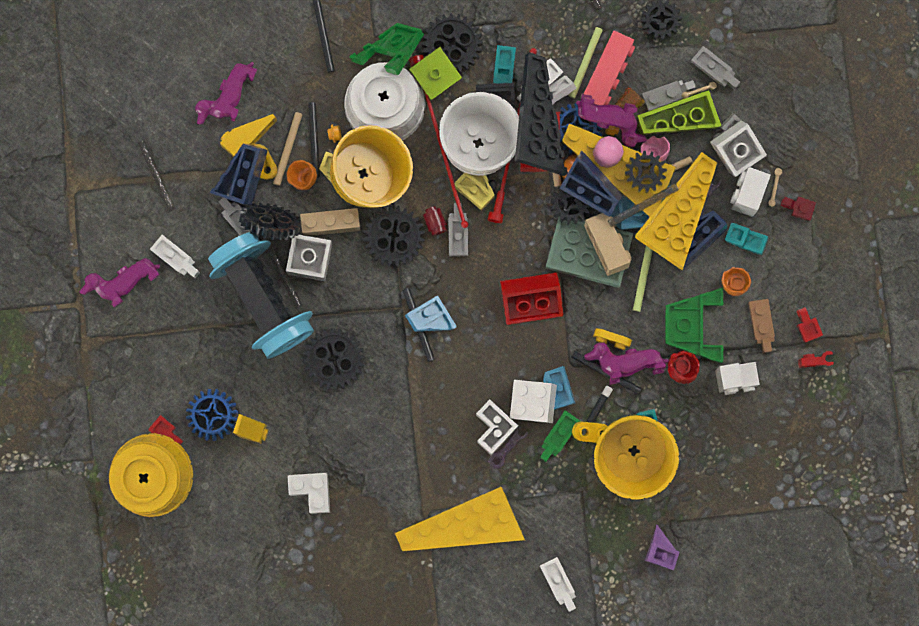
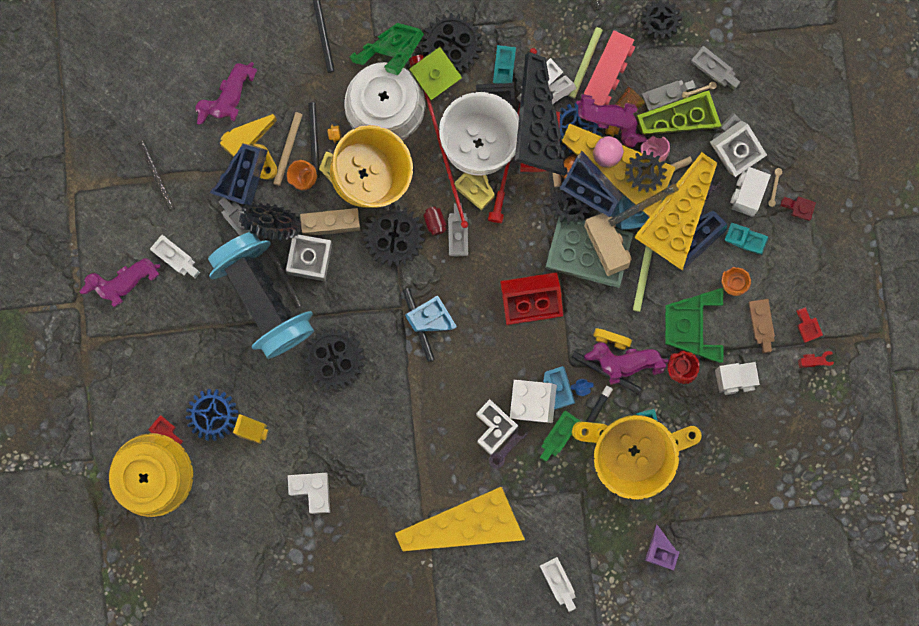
none -> blue plate [571,379,594,396]
none -> yellow plate [671,426,702,451]

